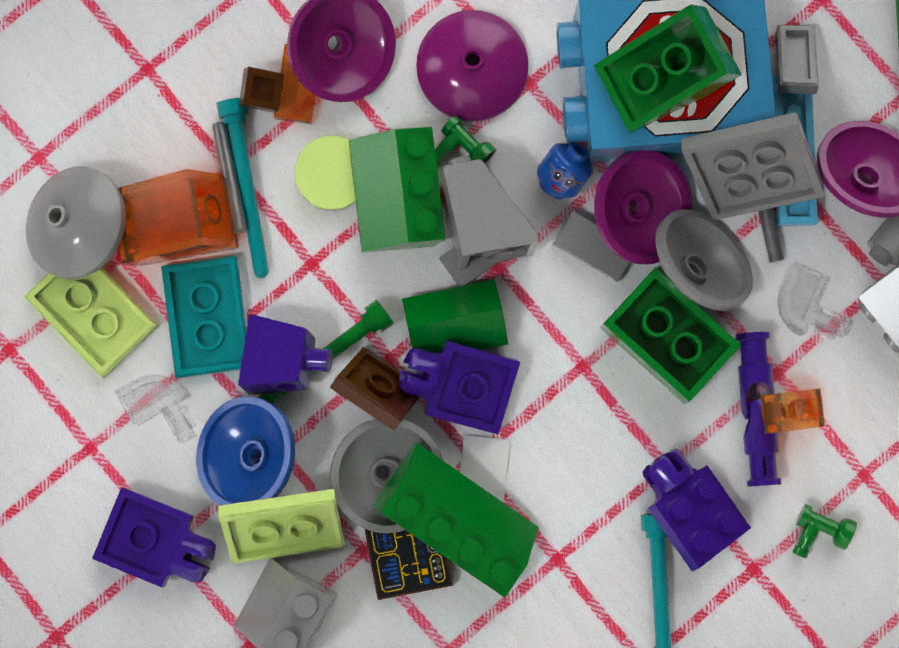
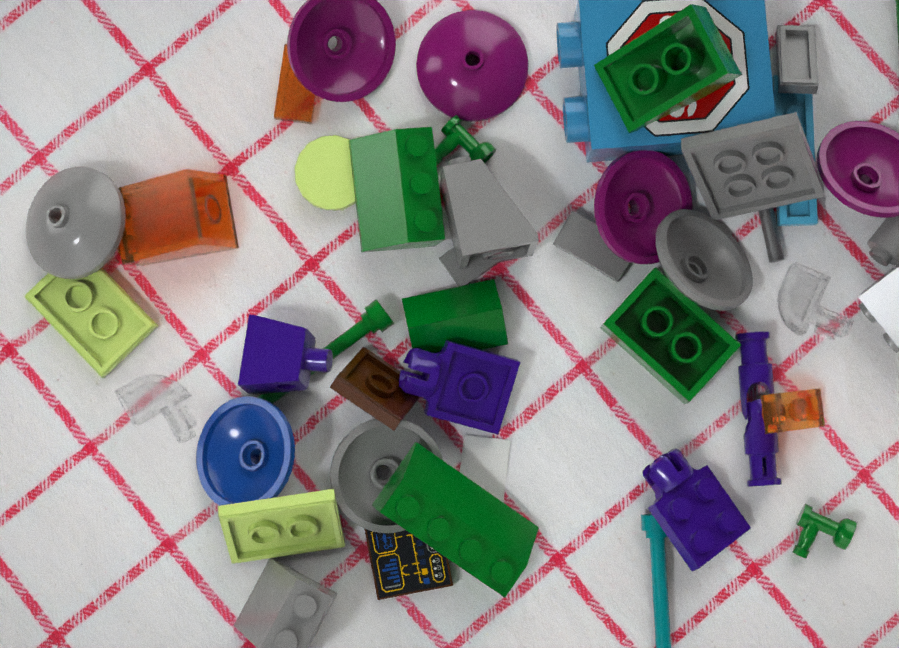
dark purple plate [92,487,216,588] -> none
teal tile [161,256,247,379] -> none
flat silver bar [212,122,248,233] -> none
teal piece [216,98,269,278] -> none
reddish brown tile [239,66,284,113] -> none
blue head [537,142,593,200] -> none

